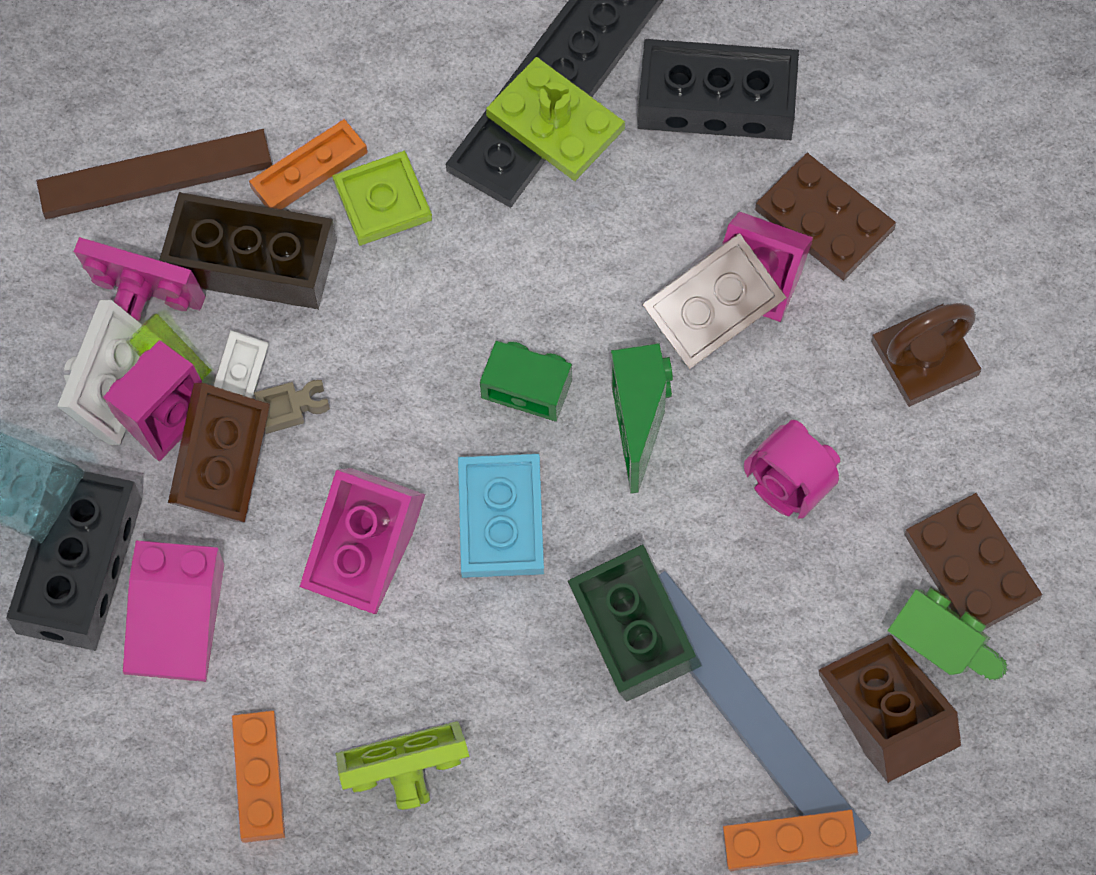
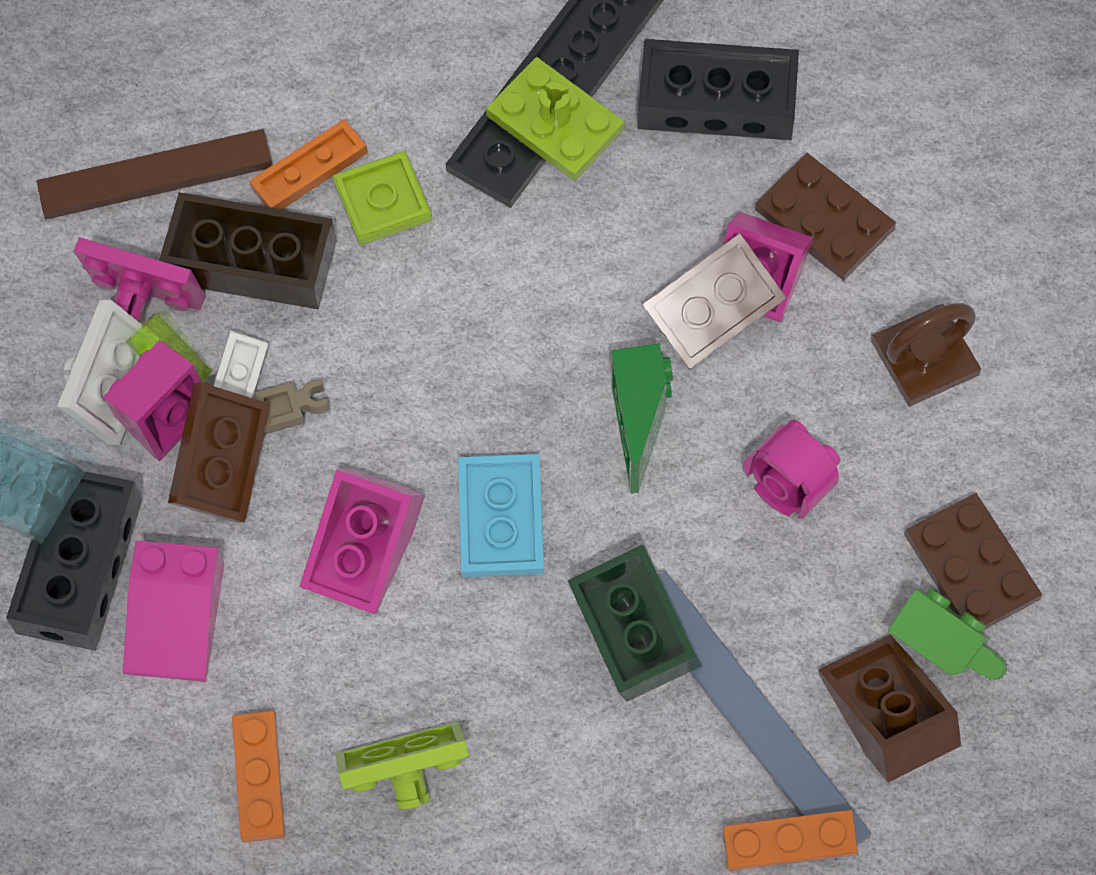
green brick [479,341,572,422] -> none

